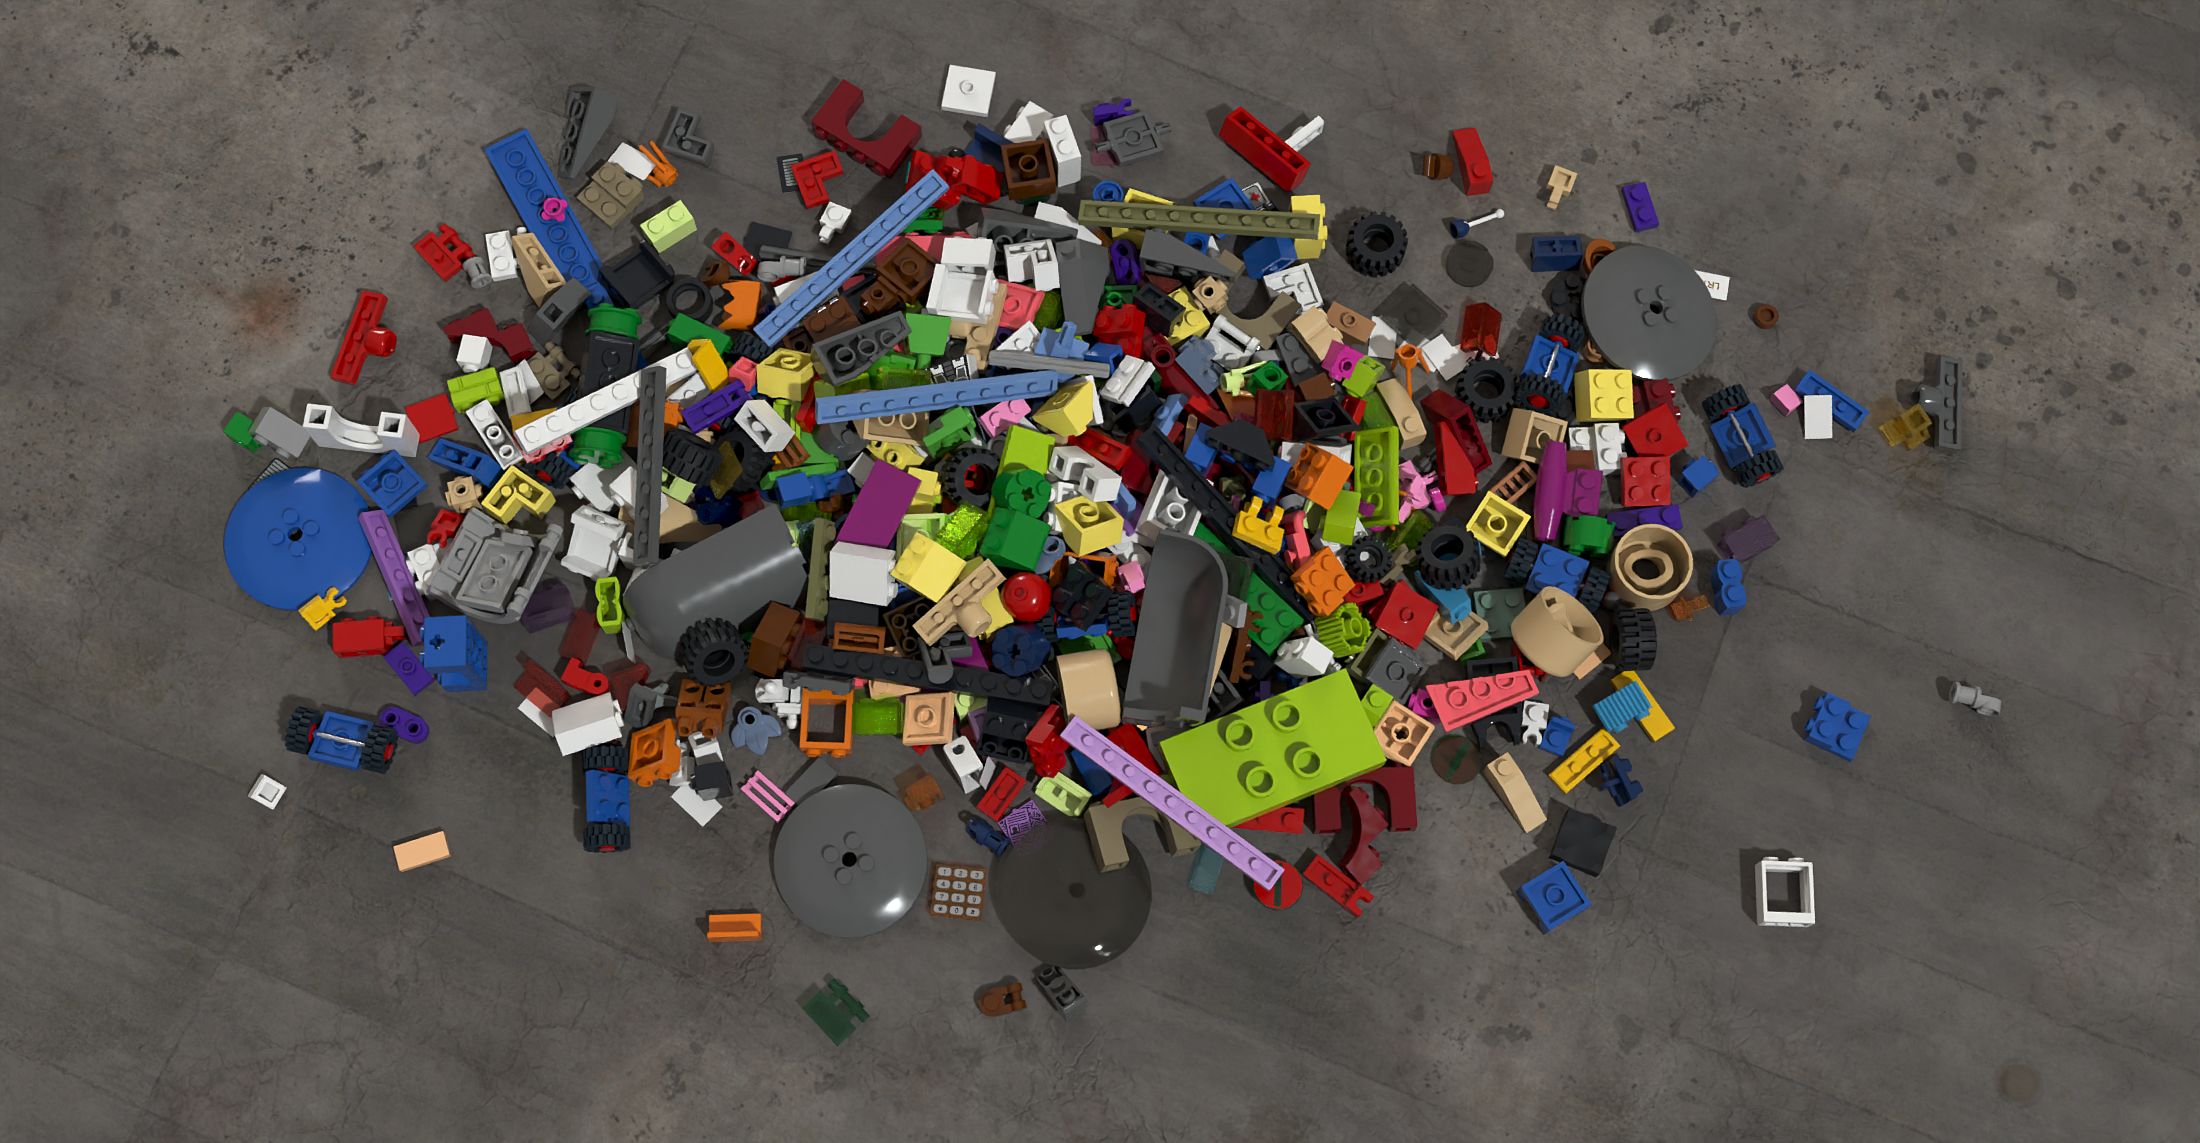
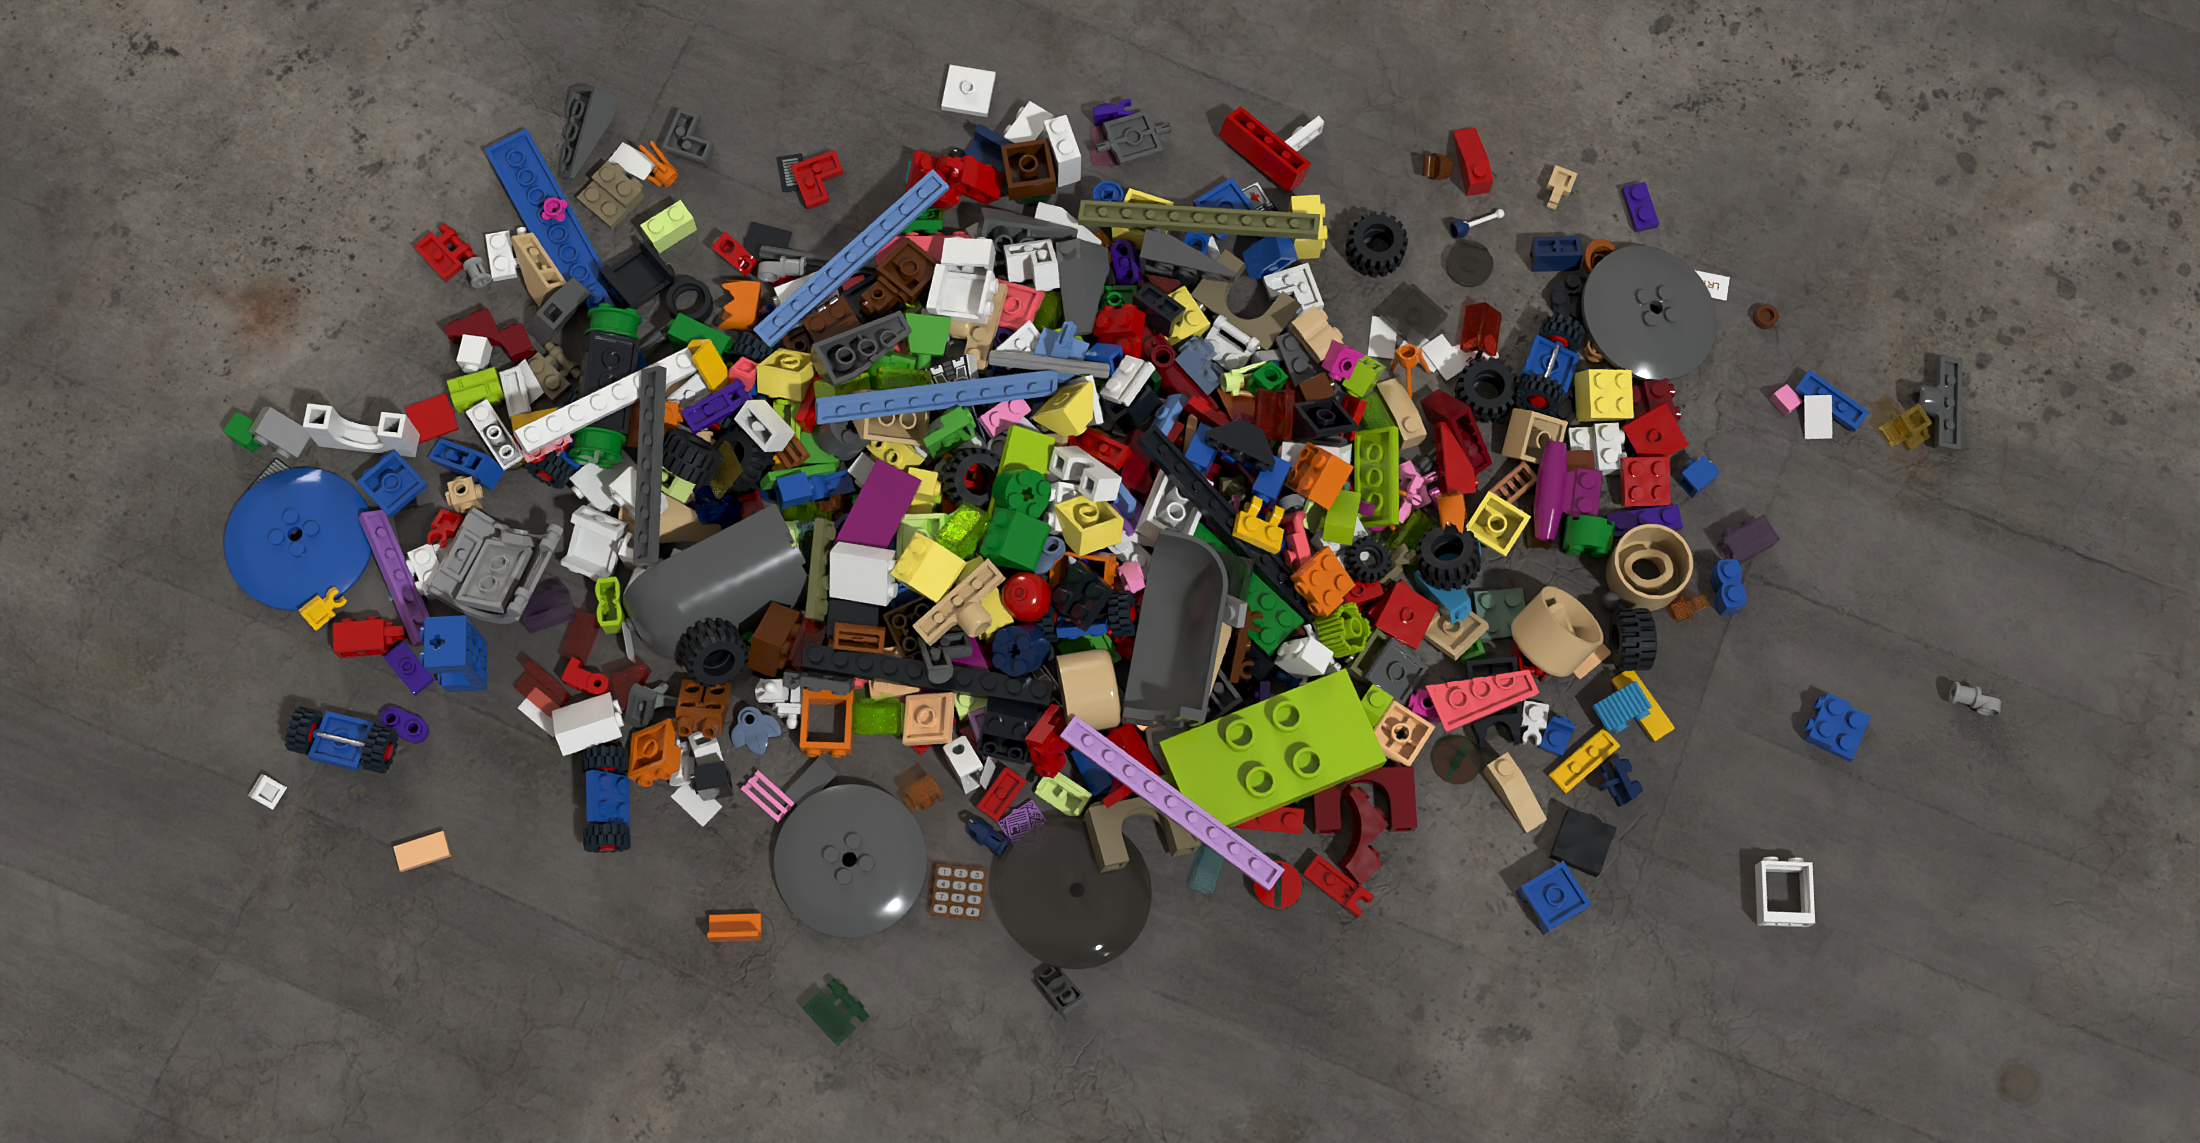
red plate [330,290,397,385] -> none
light yellow brick [481,465,556,525] -> none
reddish brown plate [700,260,730,290] -> none
dark red arch [811,79,922,179] -> none
white plate [819,202,852,245] -> none
reddish brown plate [979,983,1027,1017] -> none
tan brick [1192,276,1229,315] -> none
medium nougat brick [1327,301,1376,347] -> none
plate [1503,537,1610,614] -> none
plate [1702,384,1784,488] -> none
none -> orange piece [1435,491,1470,533]

